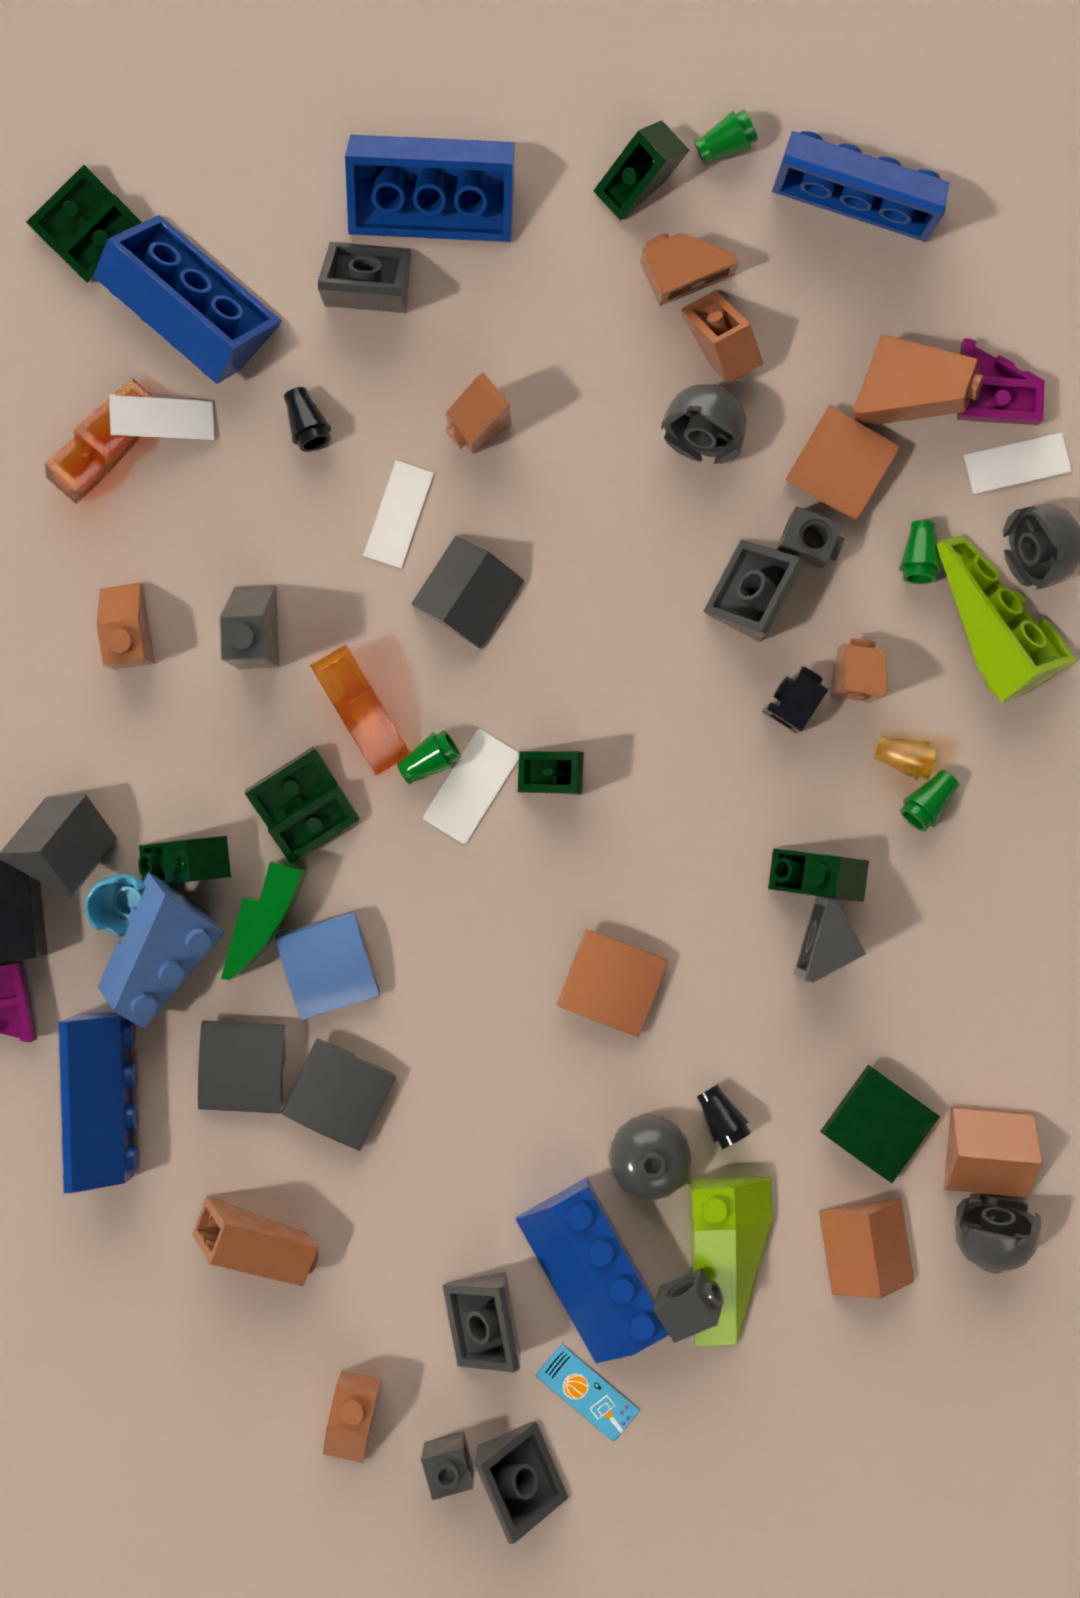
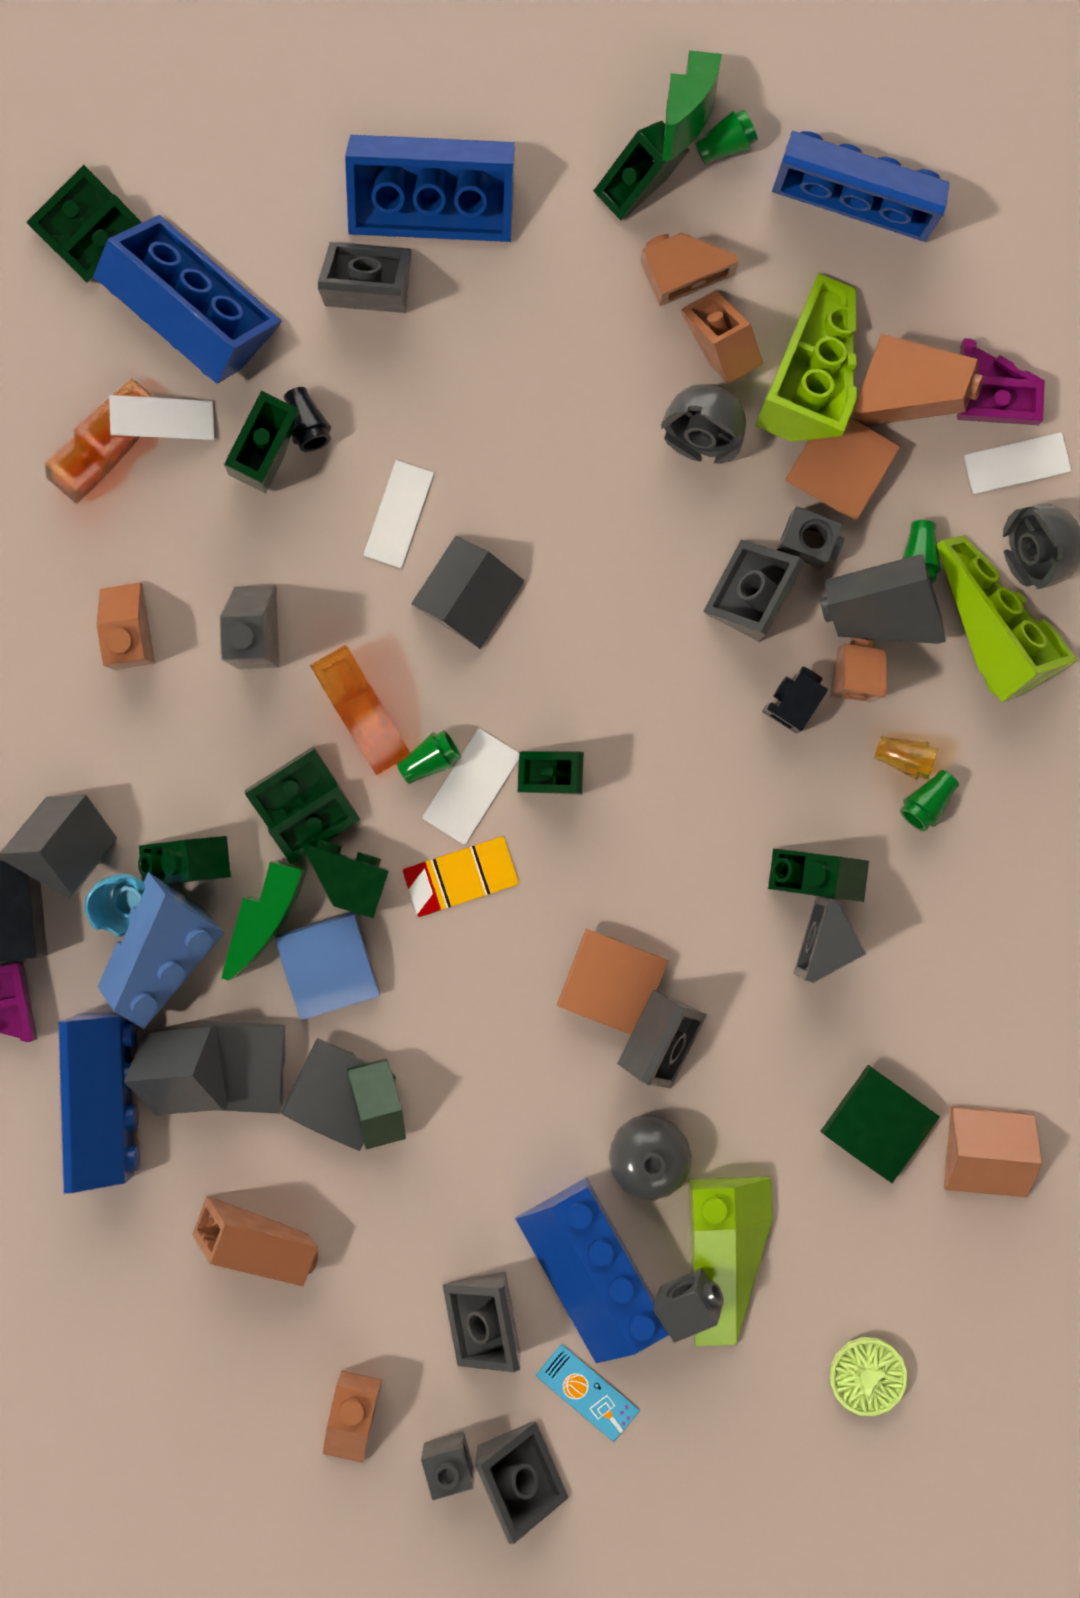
nougat slope [445,372,511,454] -> none
black cone [697,1085,751,1150] -> none
nougat slope [819,1198,914,1299] -> none
dark grey cylinder [955,1194,1041,1274] -> none
none -> dark grey slope [124,1025,228,1115]
none -> dark green slope [224,390,299,493]
none -> dark green slope [304,839,389,919]
none -> dark green slope [347,1058,406,1150]
none -> yellow sticker [403,836,519,917]
none -> dark grey slope [617,989,707,1088]
none -> green slope [662,50,722,161]
none -> lime wedge [754,273,857,442]
none -> dark grey slope [820,554,946,644]
none -> yellowish green wheel [829,1337,907,1416]

